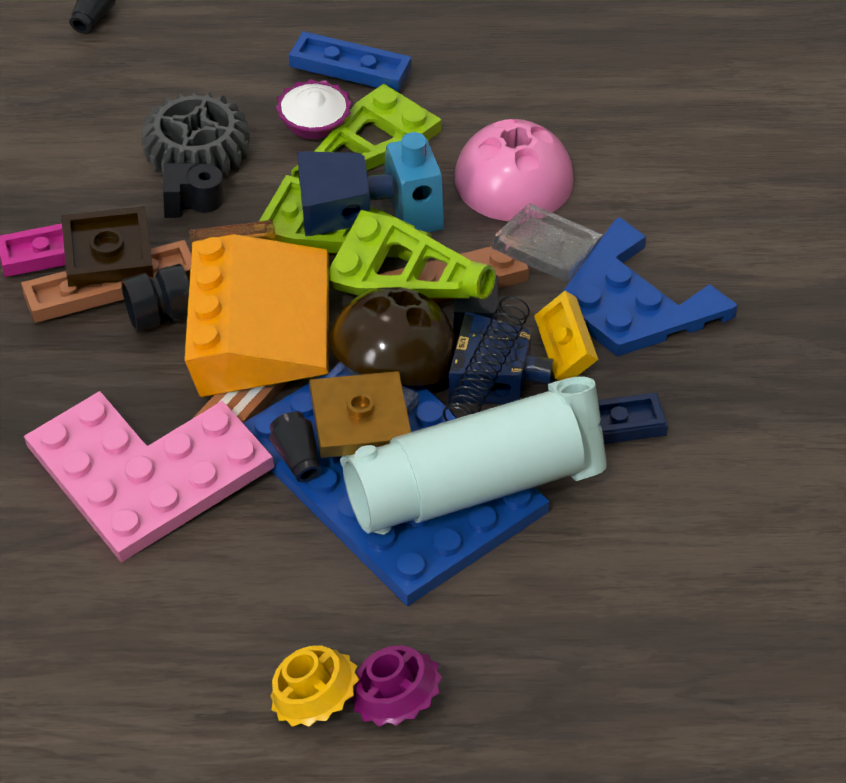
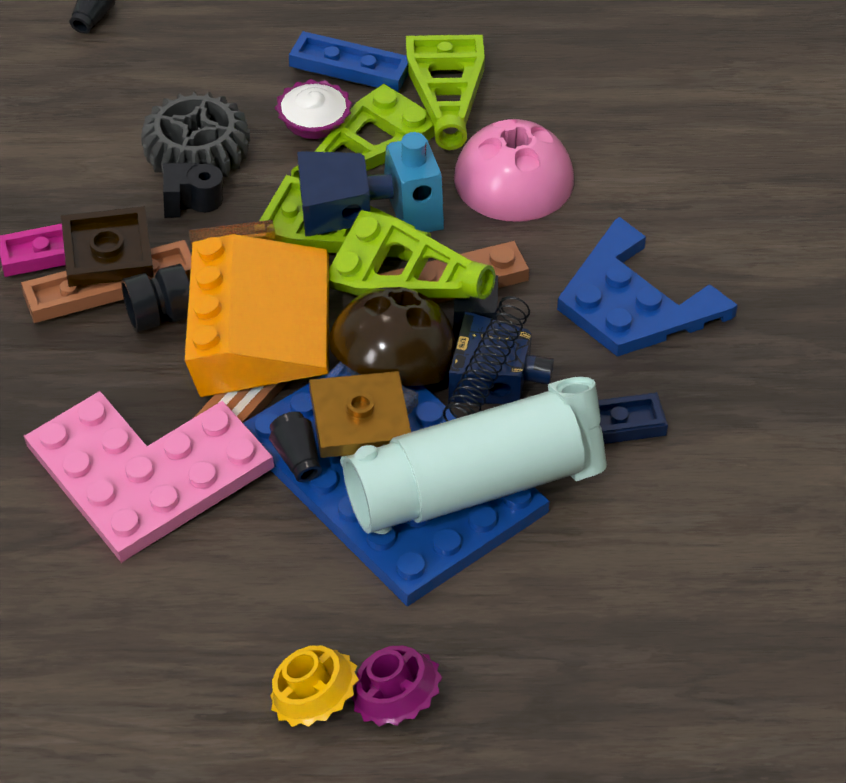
clear tile [491,203,603,282] -> none
yellow plate [534,290,599,381] -> none
none -> lime plate [406,35,485,150]

